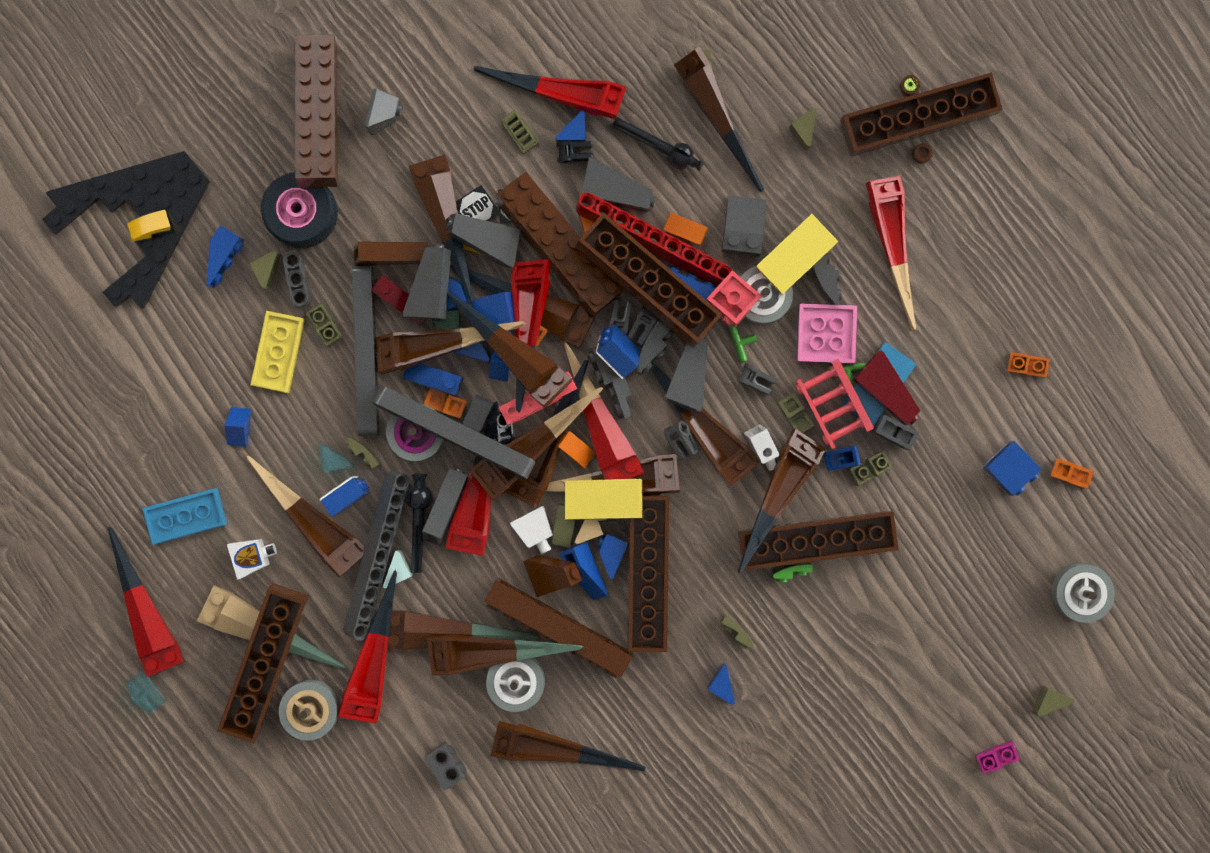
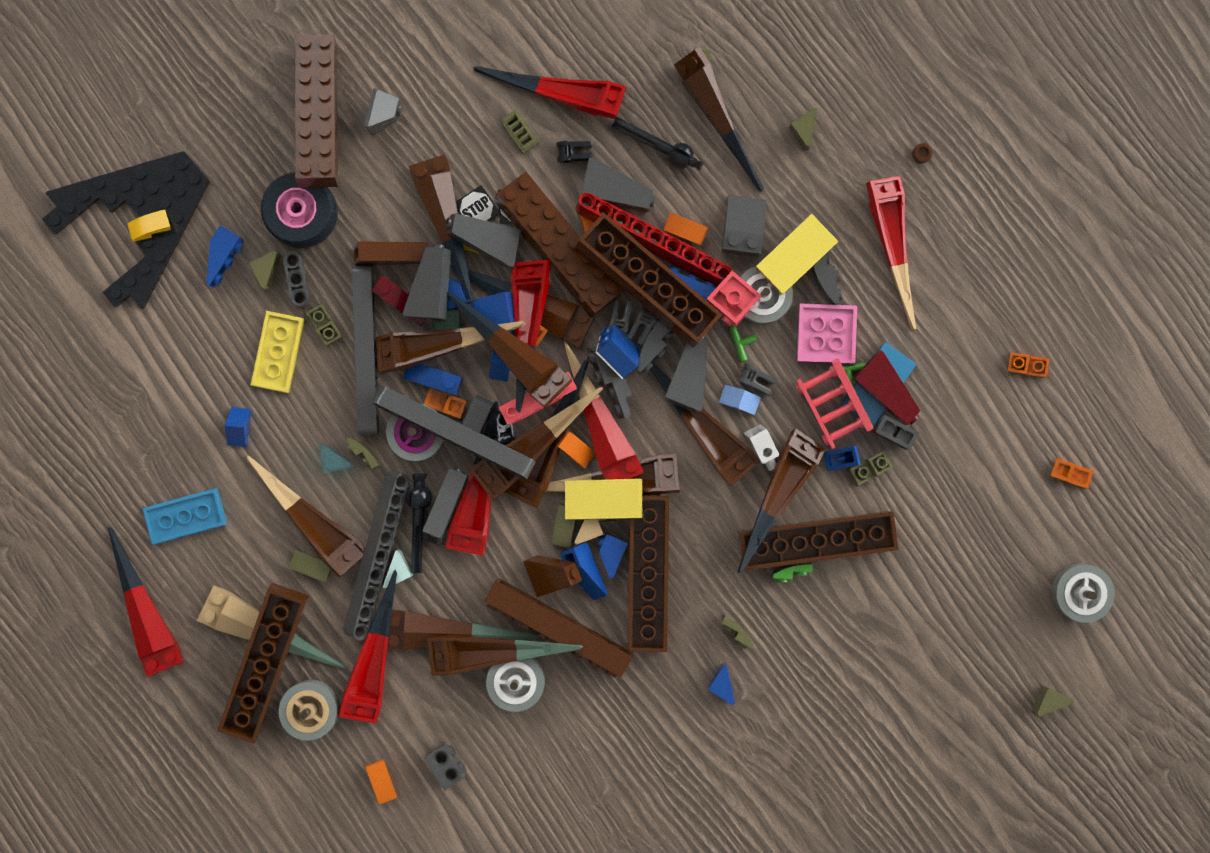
clear light blue slope [127,671,166,713] -> none
torso [227,539,277,580] -> none
blue piece [320,476,370,517] -> none
blue slope [453,342,491,363] -> none
reddish brown plate [490,721,646,771] -> none
white torso [510,506,553,554] -> none
blue slope [555,110,585,142] -> none
dark grey piece [664,421,699,461] -> none
olive slope [778,393,815,434] -> none
reddish brown brick [840,72,1003,156] -> none
tile [900,75,920,96] -> none
dark pink slope [976,740,1020,774] -> none
blue piece [982,441,1041,496] -> none
none -> olive slope [289,550,332,582]
none -> orange slope [365,759,398,805]
none -> light blue slope [718,385,761,415]

